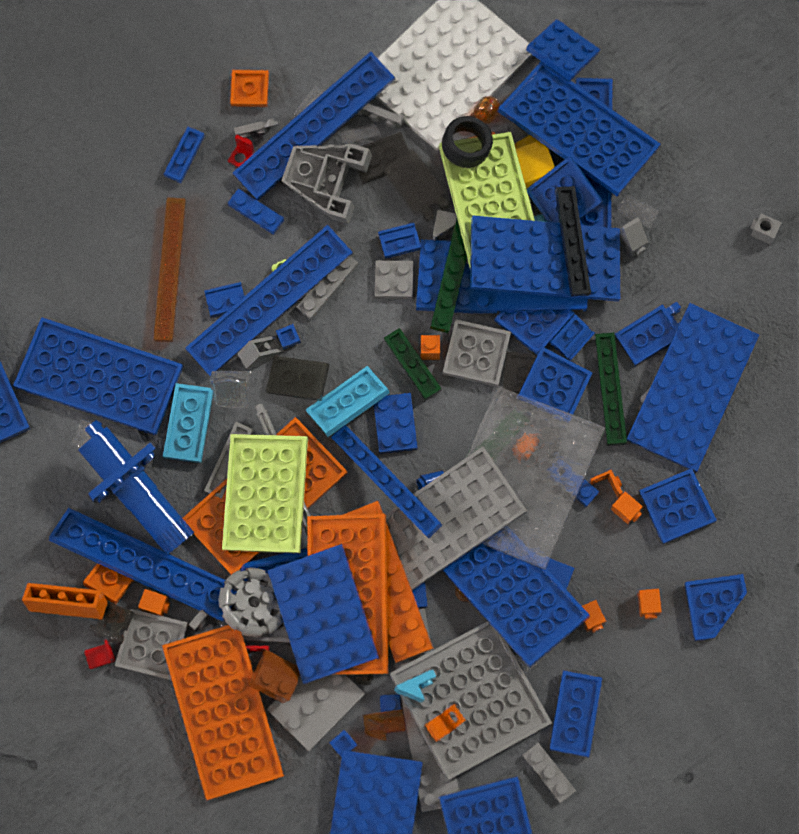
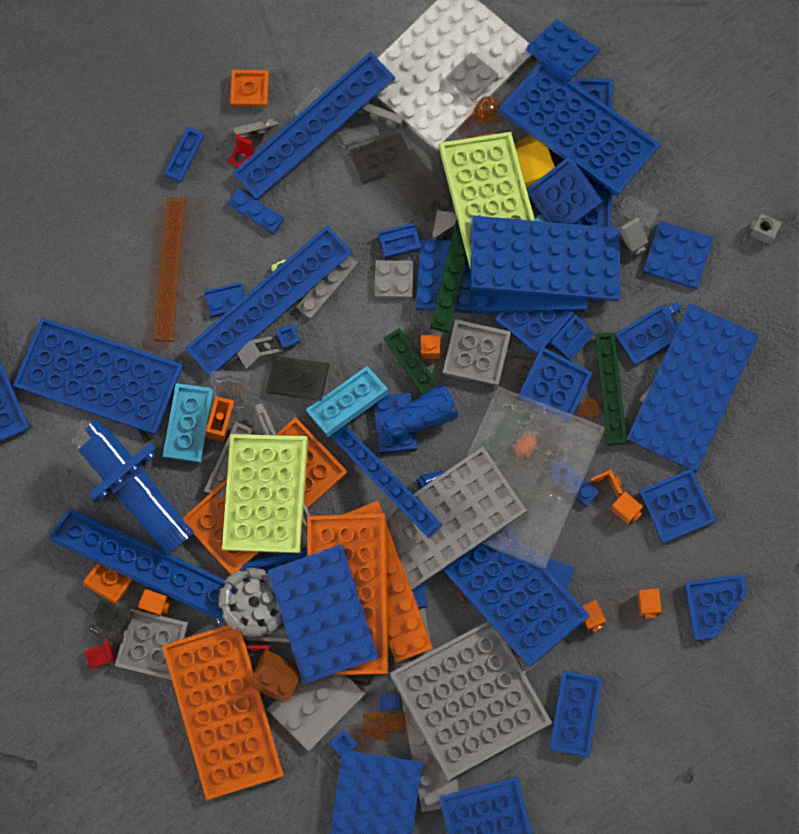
orange brick [22,583,108,619] -> none
light grey plate [188,609,208,630] -> none
light grey wedge [282,144,372,224] -> none
medium azure slope [394,669,436,703] -> none
orange bracket [425,704,466,742] -> none
black tyre [442,116,493,168] -> none
light grey plate [522,743,576,803] -> none
black plate [555,186,591,297] -> none
none -> orange slope [205,396,234,443]
none -> blue cone [381,384,458,438]
none -> light grey plate [446,52,498,102]
none -> clear orange plate [580,399,599,418]
none -> blue plate [643,221,713,290]

